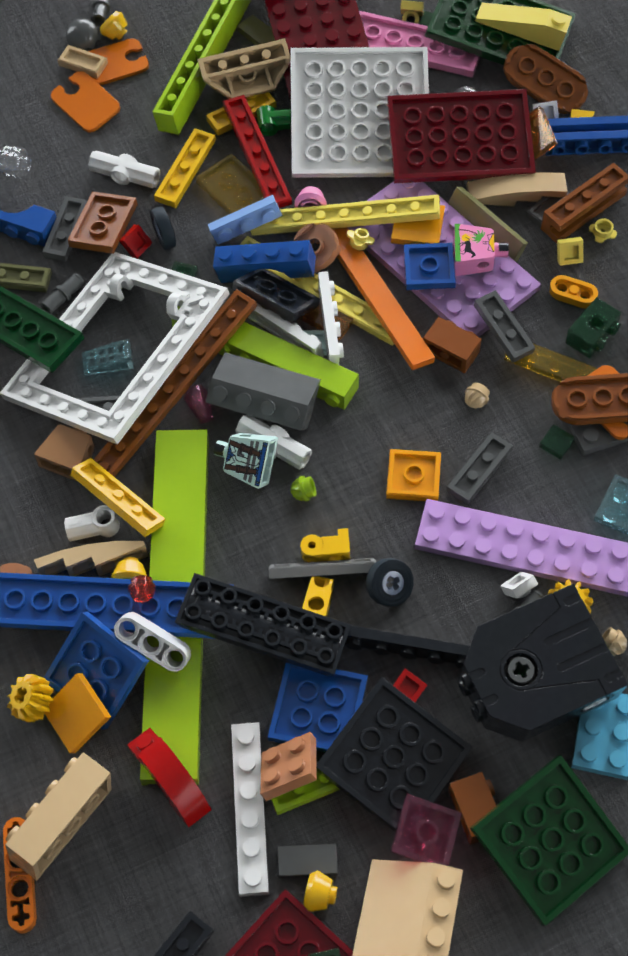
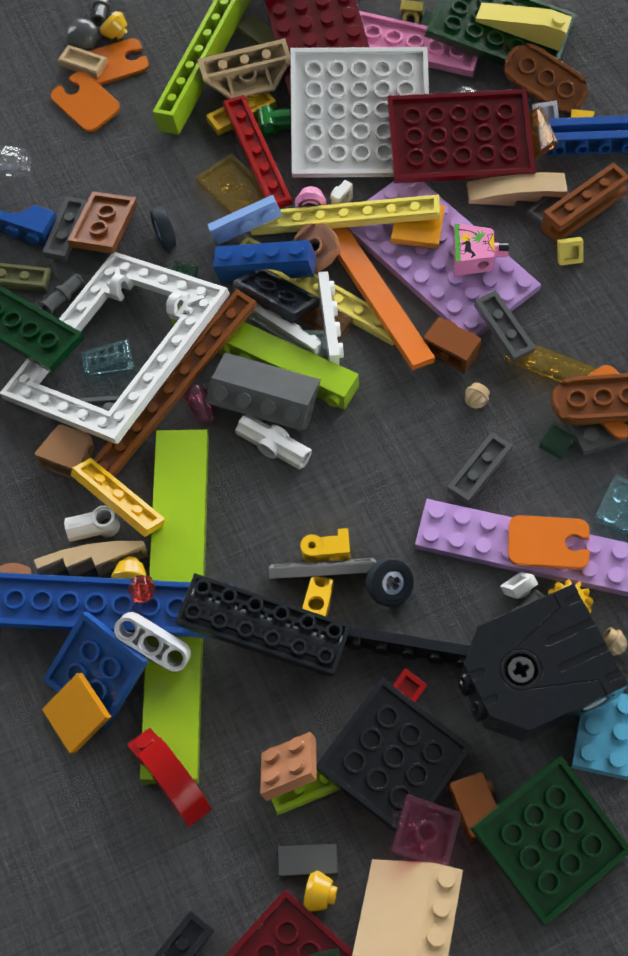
orange beam [3,817,37,934] -> none
tan brick [5,752,112,881] -> none
yellow gear [7,674,54,723] -> none
white piece [88,151,160,188] -> none
red plate [119,224,153,259] -> none
yellow plate [154,128,216,208] -> none
torso [214,433,278,489] -> none
white plate [231,722,269,897] -> none
blue plate [268,662,368,752] -> none
lime plate [290,476,316,501] -> none
light yellow plate [347,227,375,250] -> none
light orange tile [386,449,441,501] -> none
blue plate [404,243,456,290] -> none
olive tile [448,186,528,262] -> none
light orange plate [549,275,598,308] -> none
clear green brick [565,297,621,359] -> none
light yellow plate [589,218,617,243] -> none
none -> white plate [330,180,353,204]
none -> orange piece [508,515,590,569]

